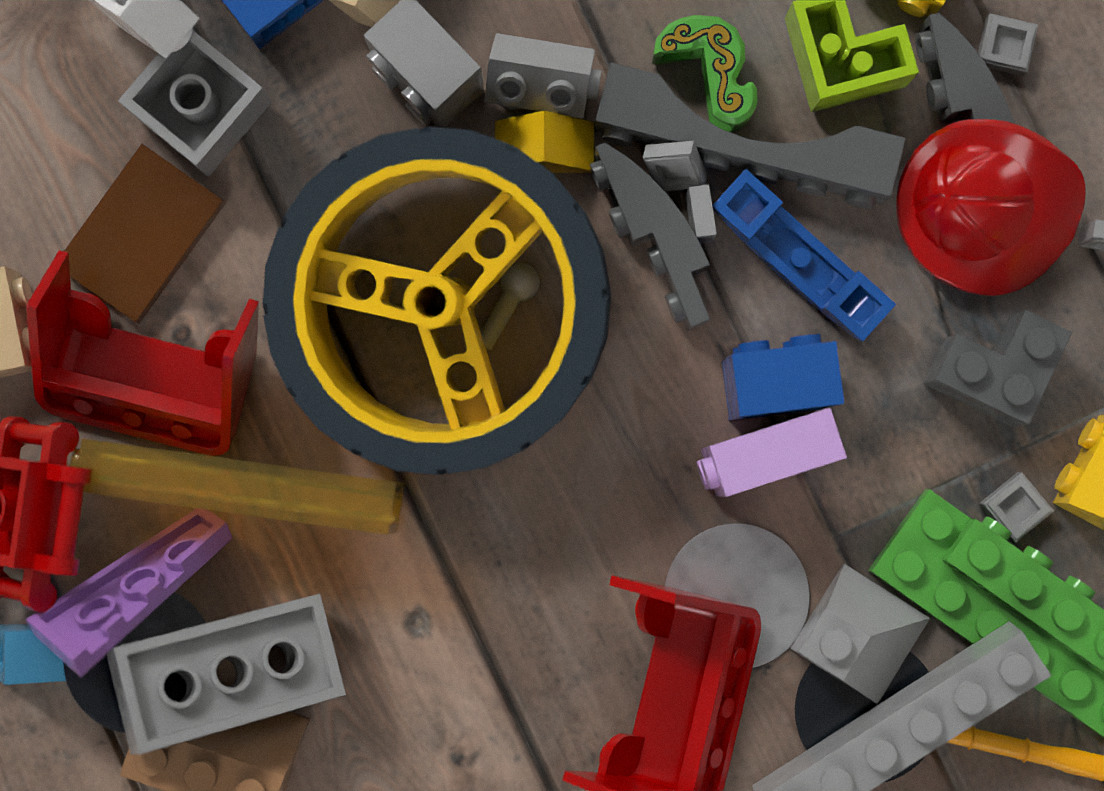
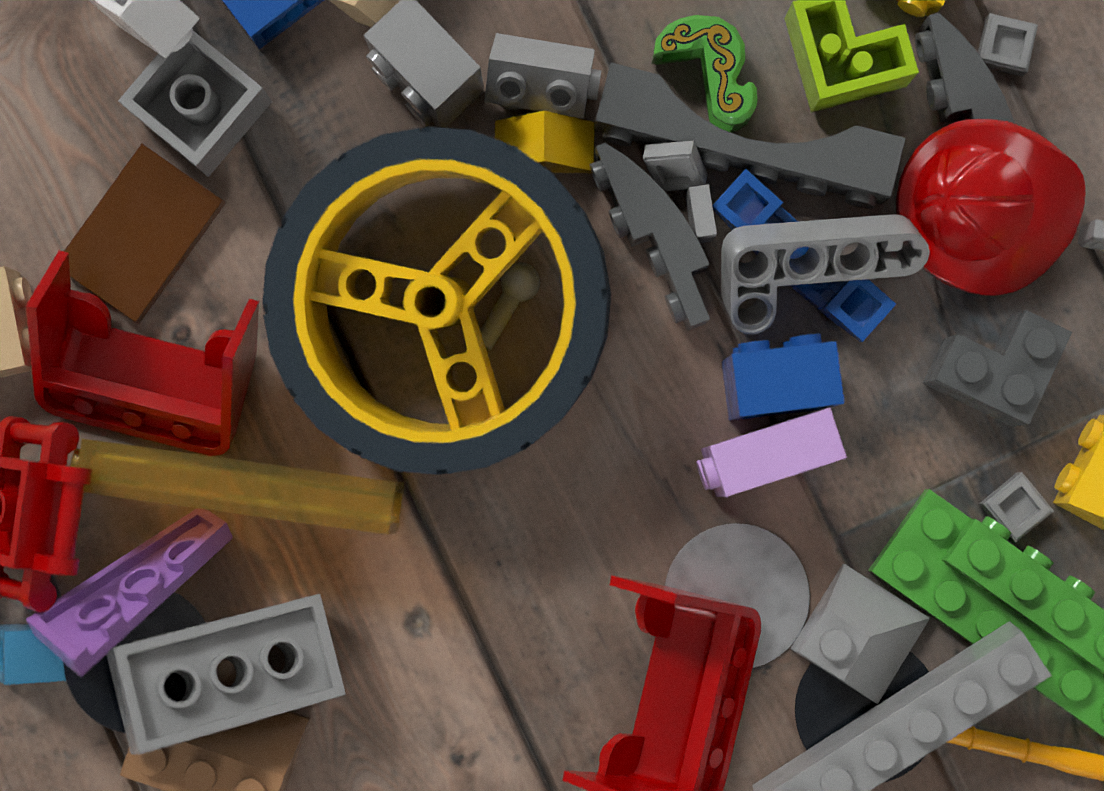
none -> light grey beam [721,214,930,335]

